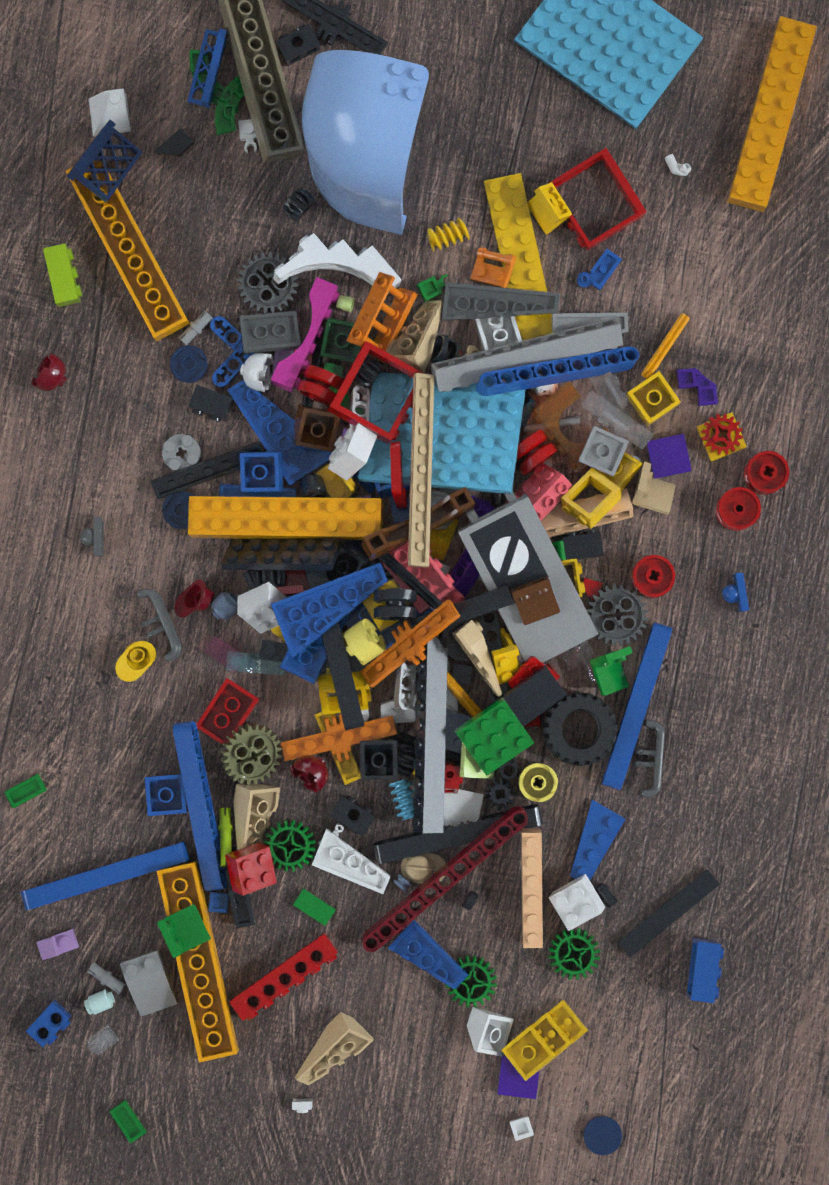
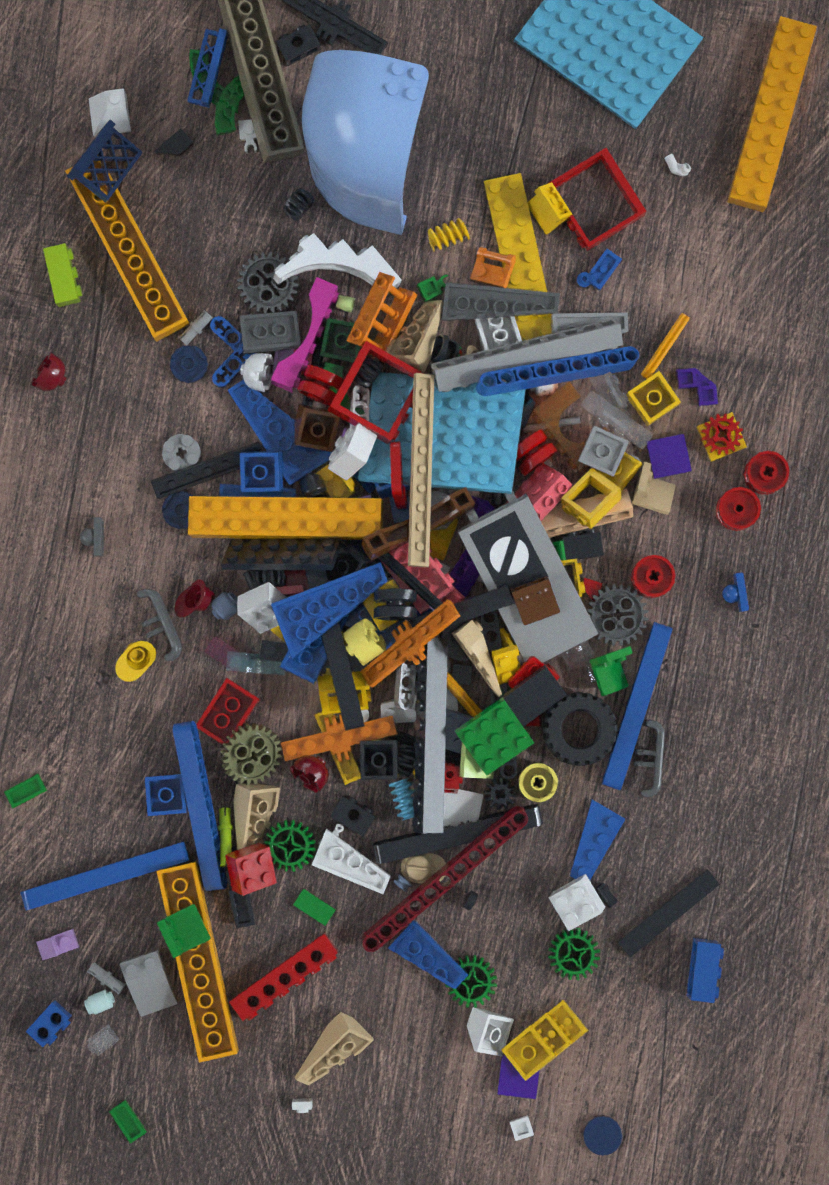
black brick [188,385,234,423] -> none
blue tile [208,892,229,913] -> none
light nougat brick [521,828,543,948] -> none

